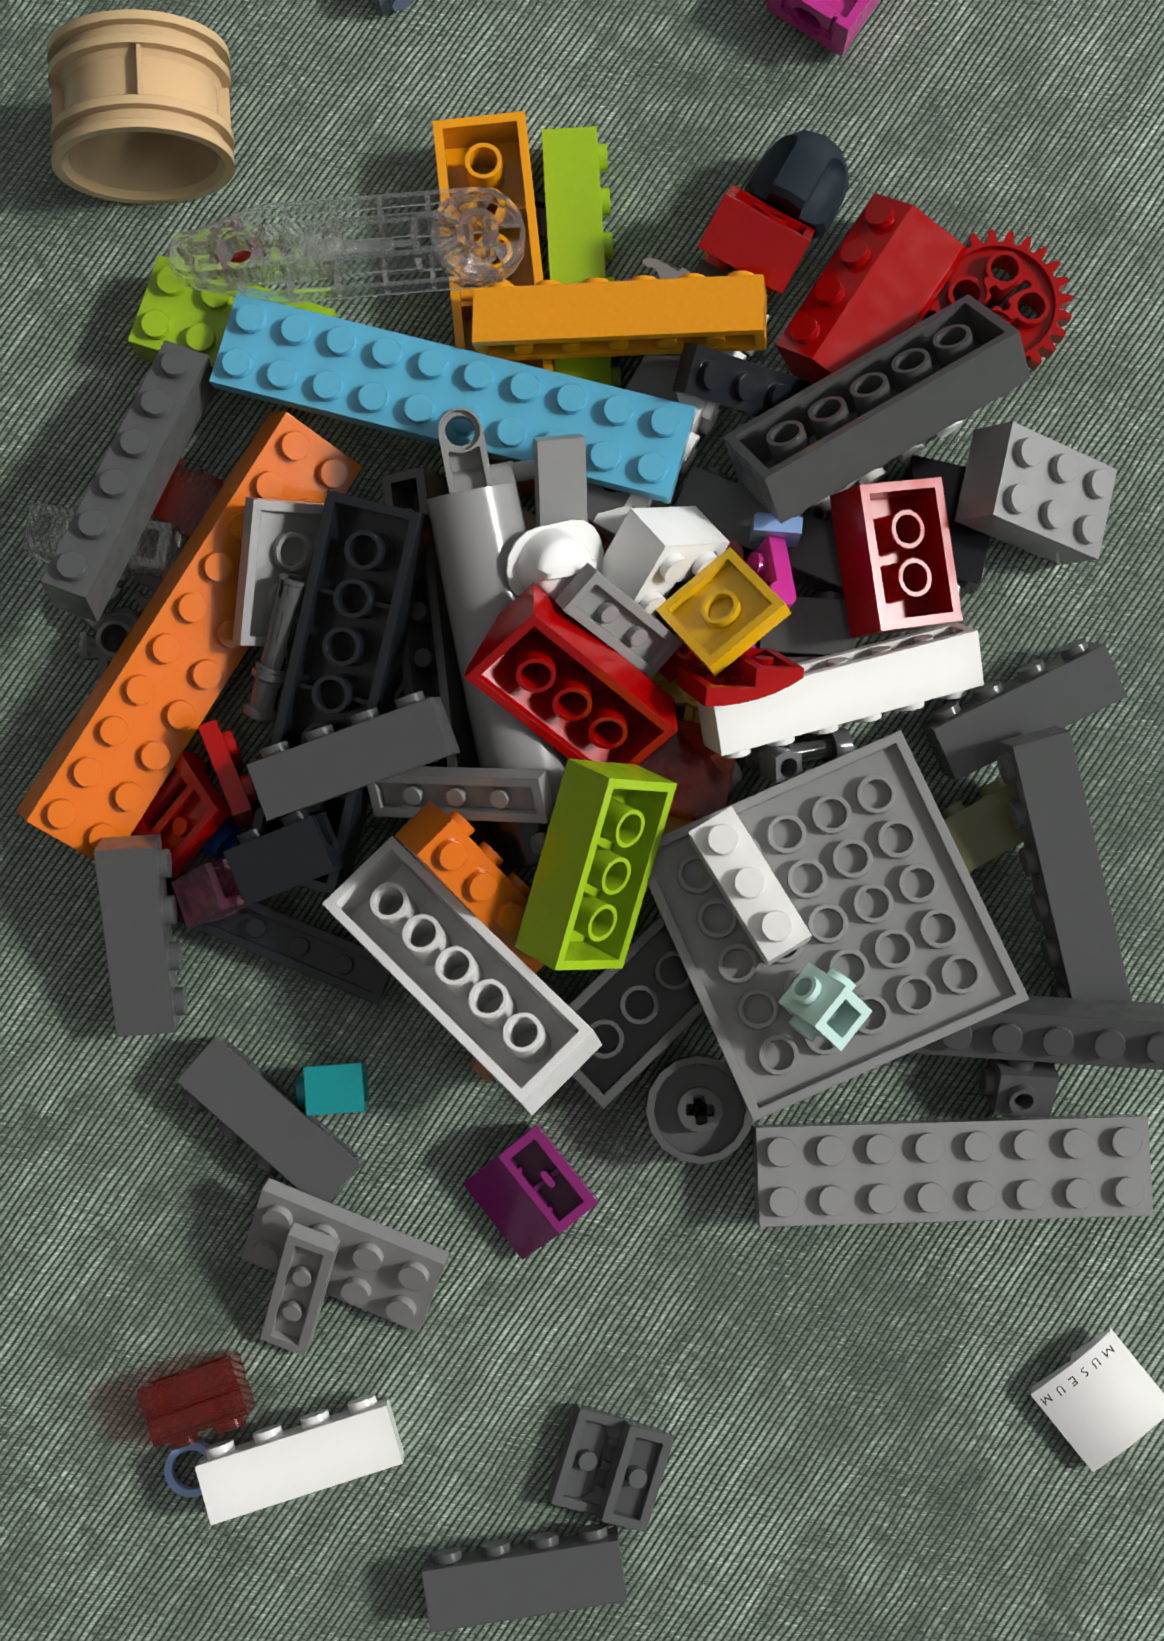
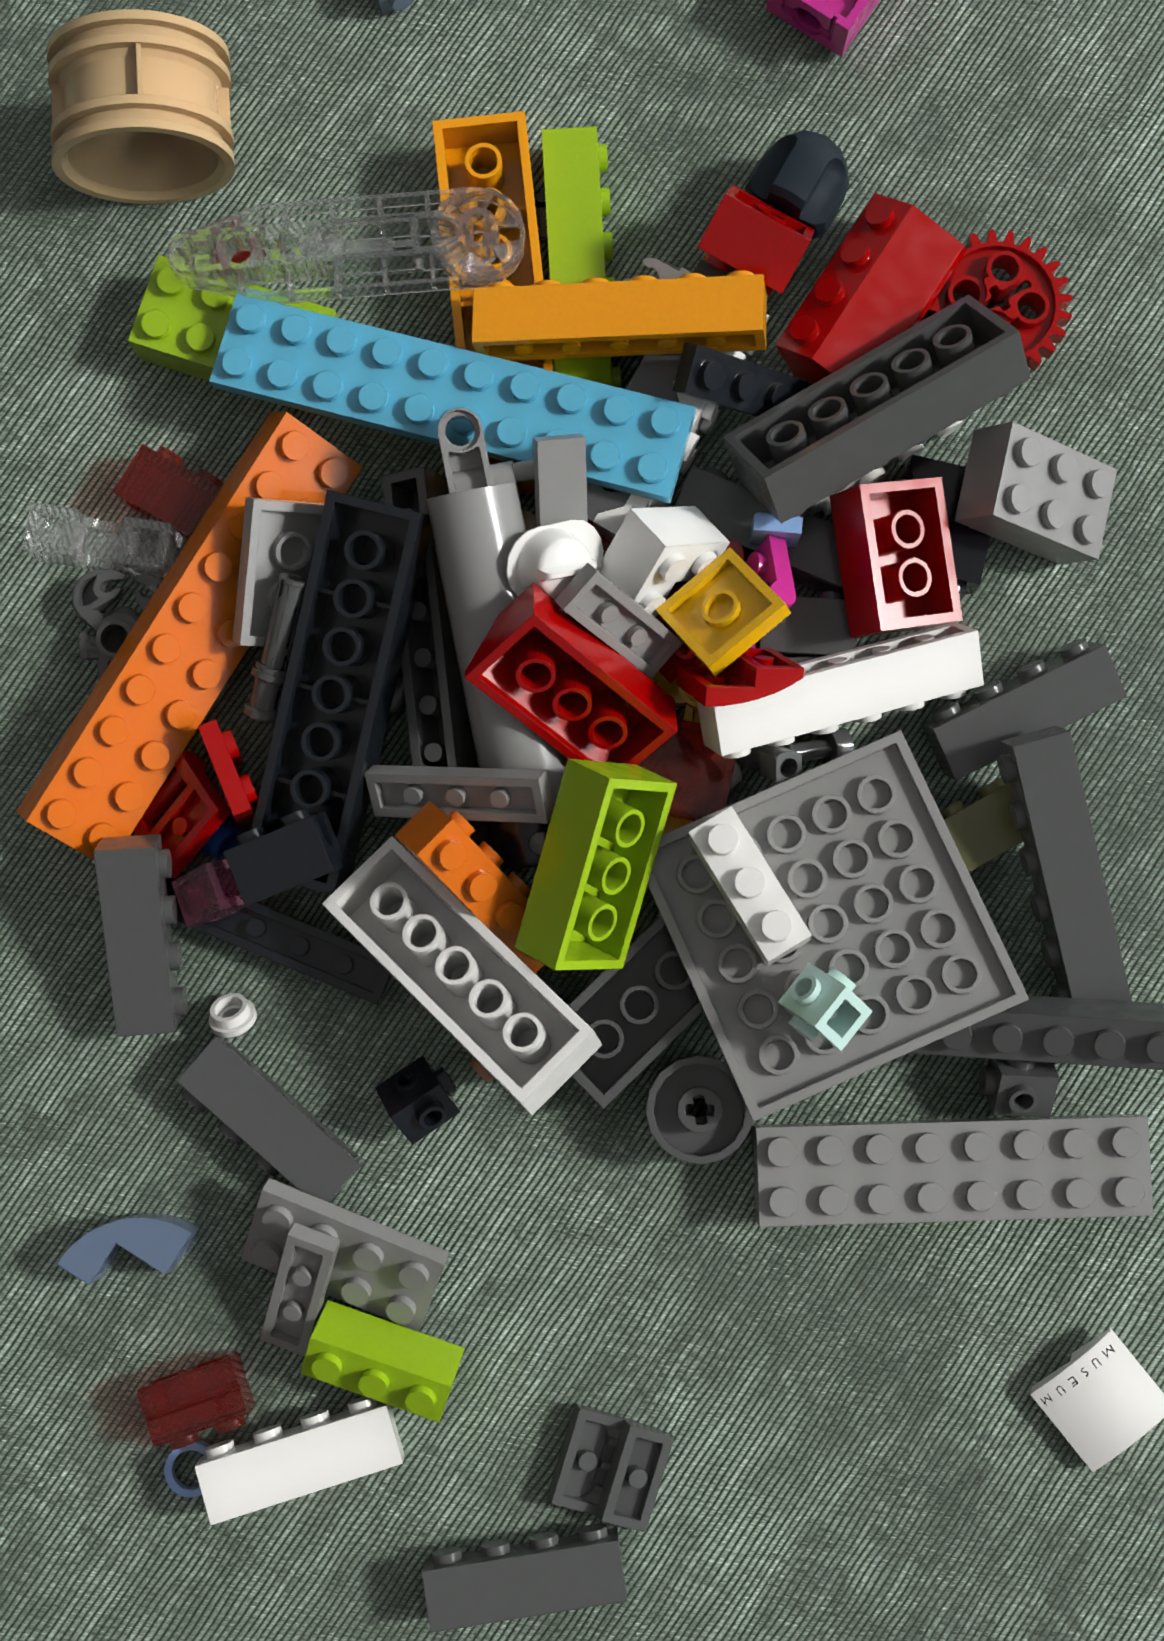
dark grey brick [40,340,215,623] -> none
dark grey brick [247,691,460,821] -> none
teal brick [296,1062,370,1116] -> none
magenta slope [462,1123,598,1260] -> none
none -> sand blue brick [56,1213,201,1285]
none -> white plate [209,993,257,1038]
none -> lime brick [300,1300,465,1423]
none -> black brick [375,1055,460,1145]

